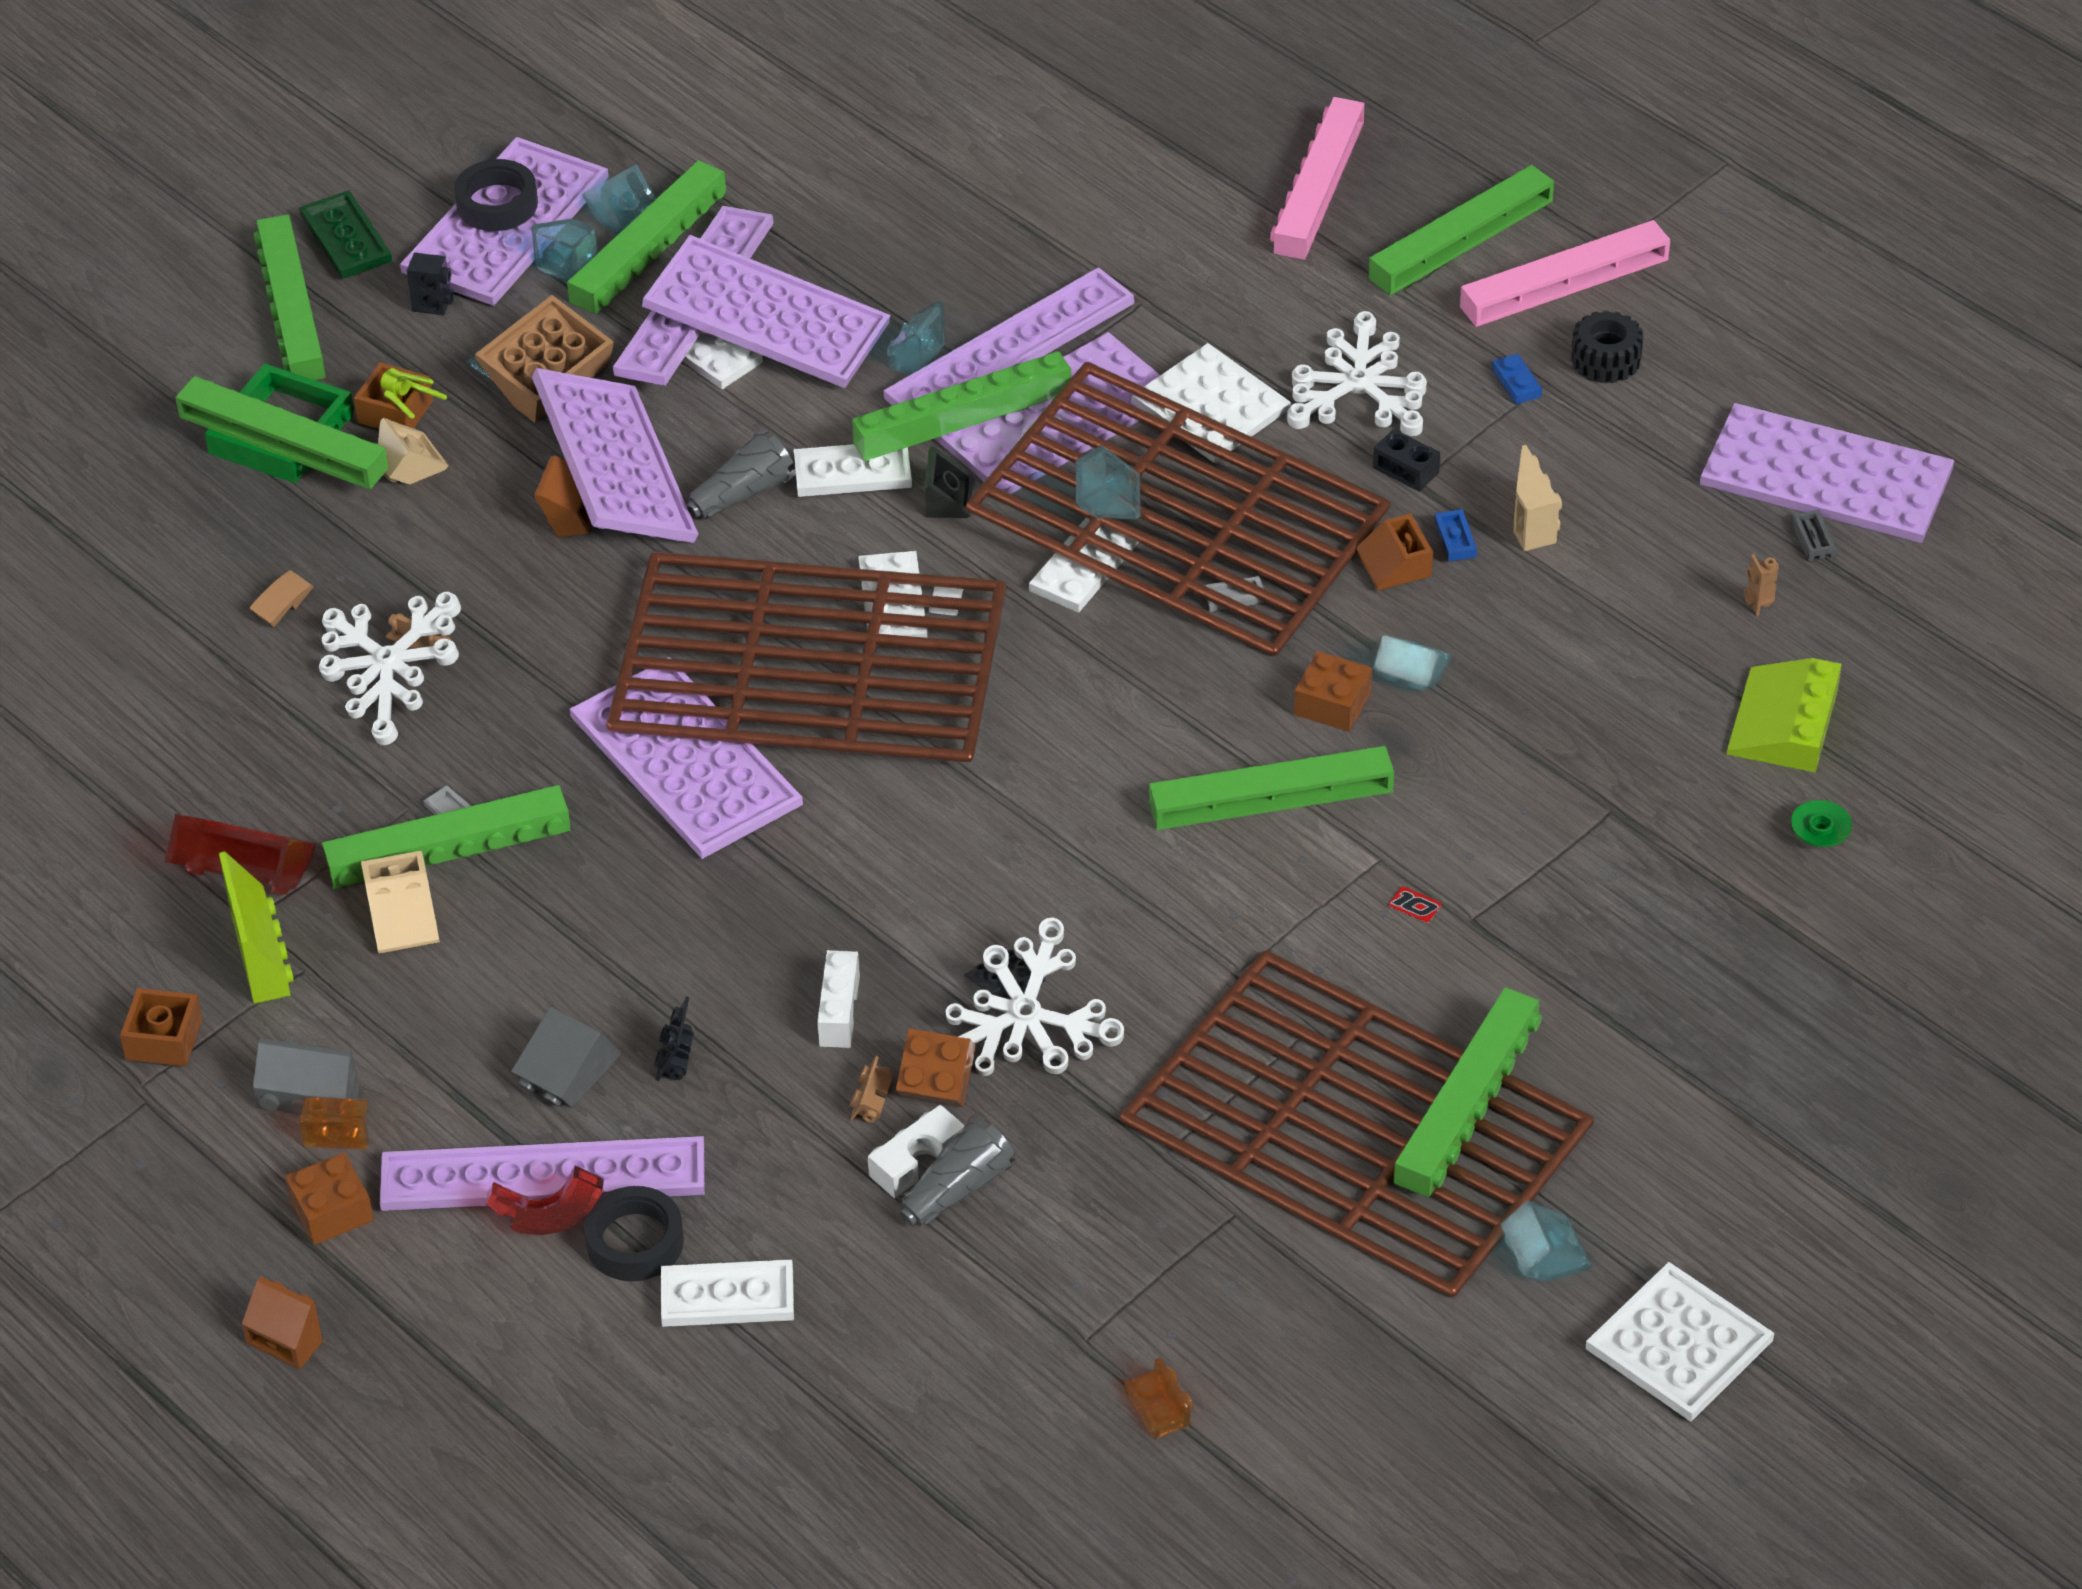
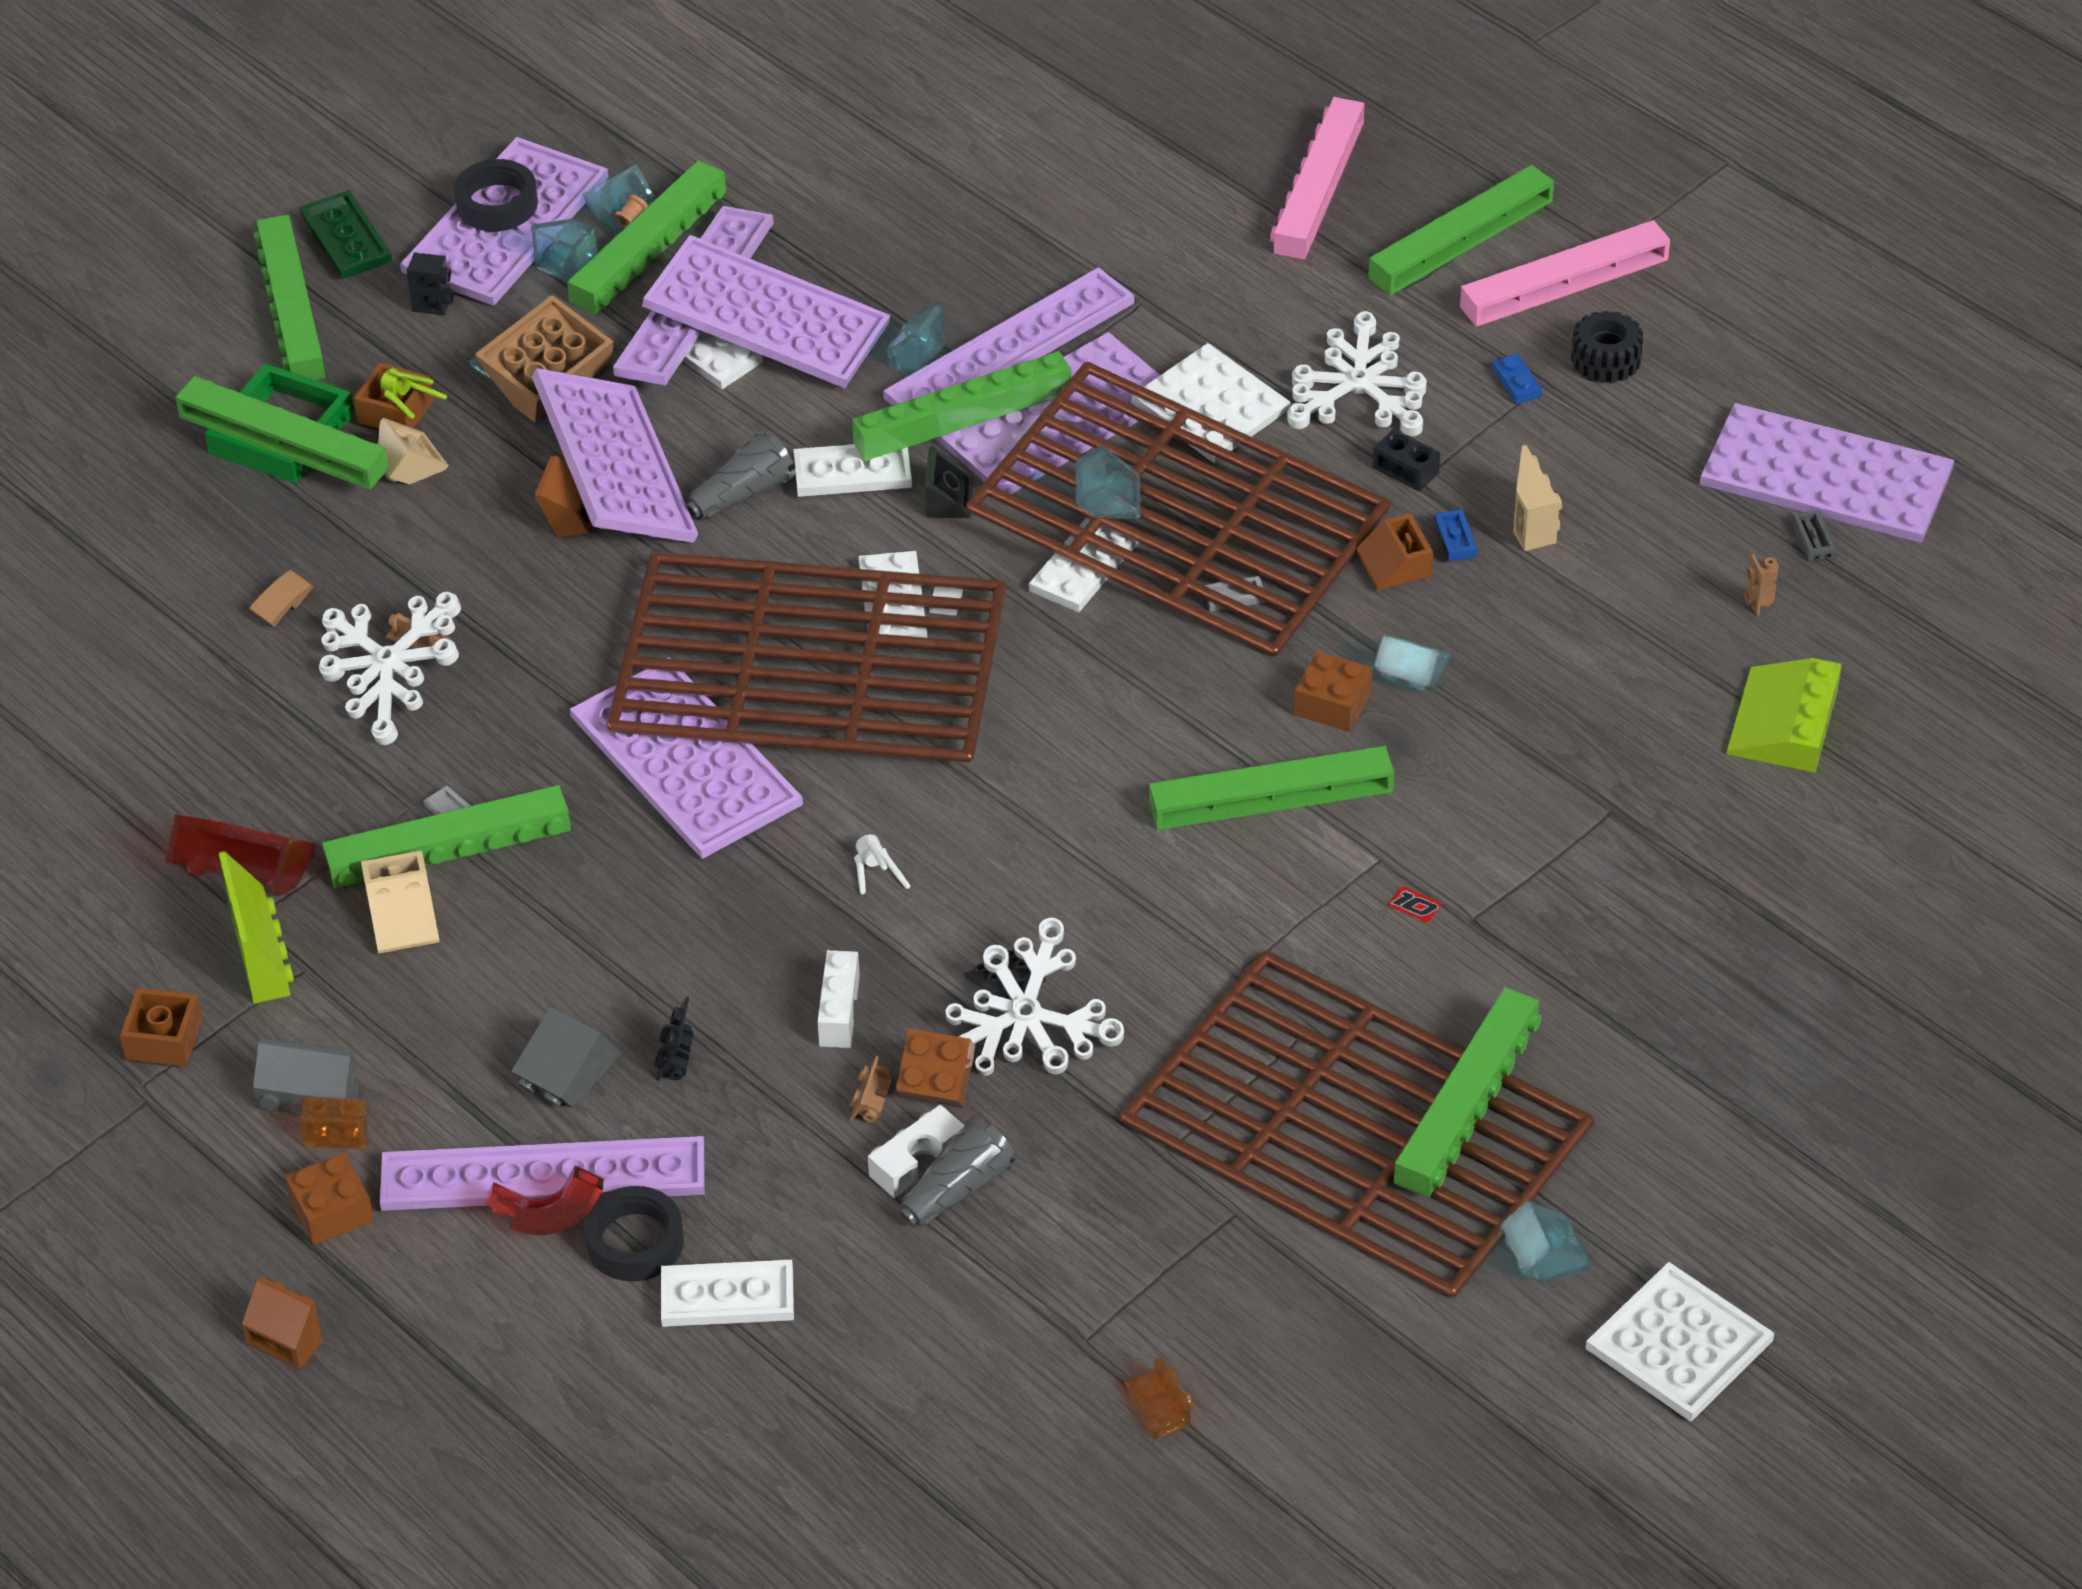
green dish [1791,800,1852,847] -> none
none -> nougat bush [613,194,648,229]
none -> white plant [854,834,910,895]

